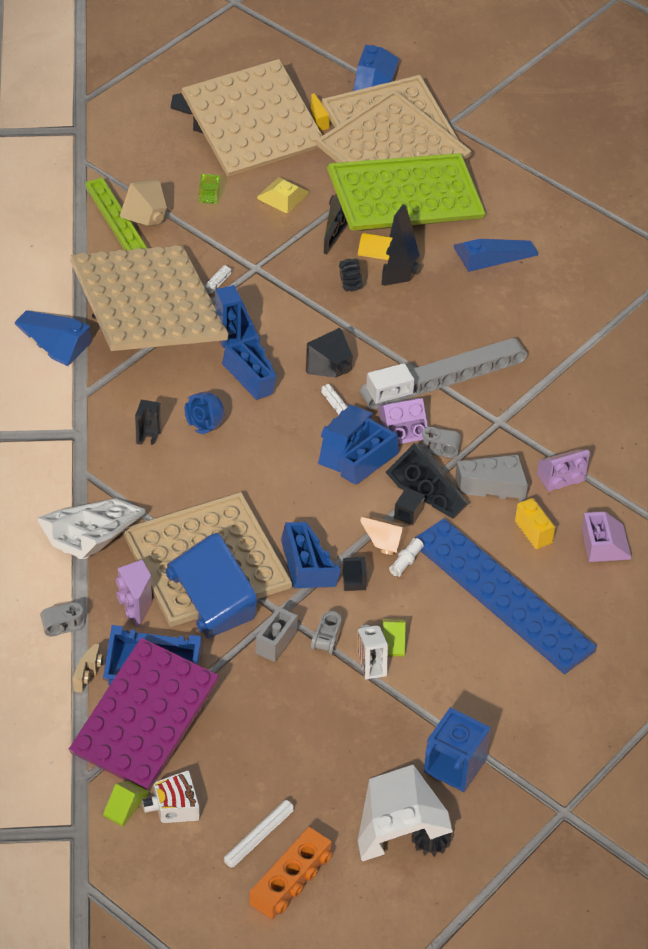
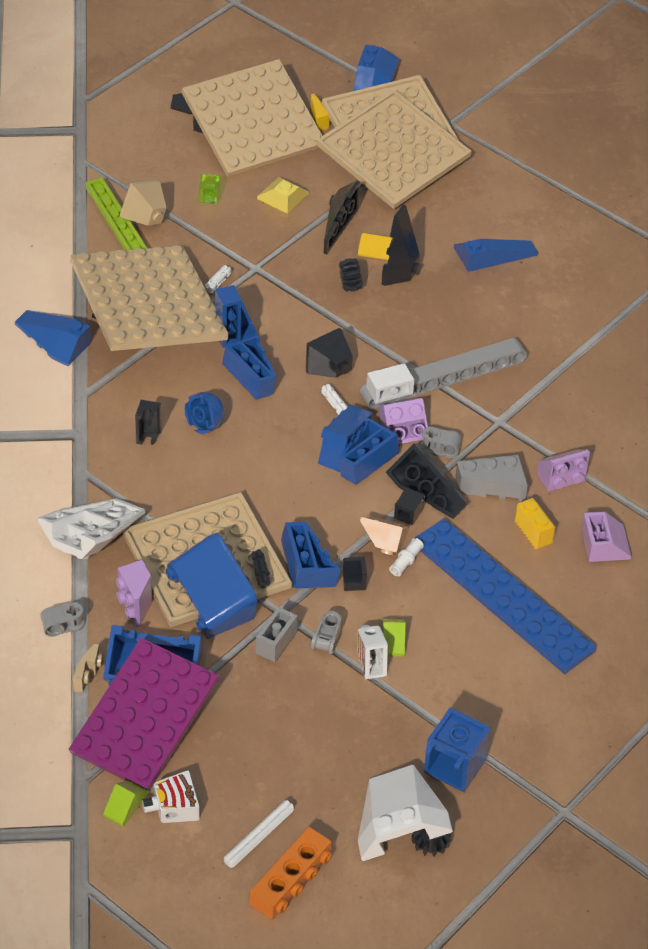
lime plate [327,153,486,231] -> none
none -> black axle [251,549,271,588]

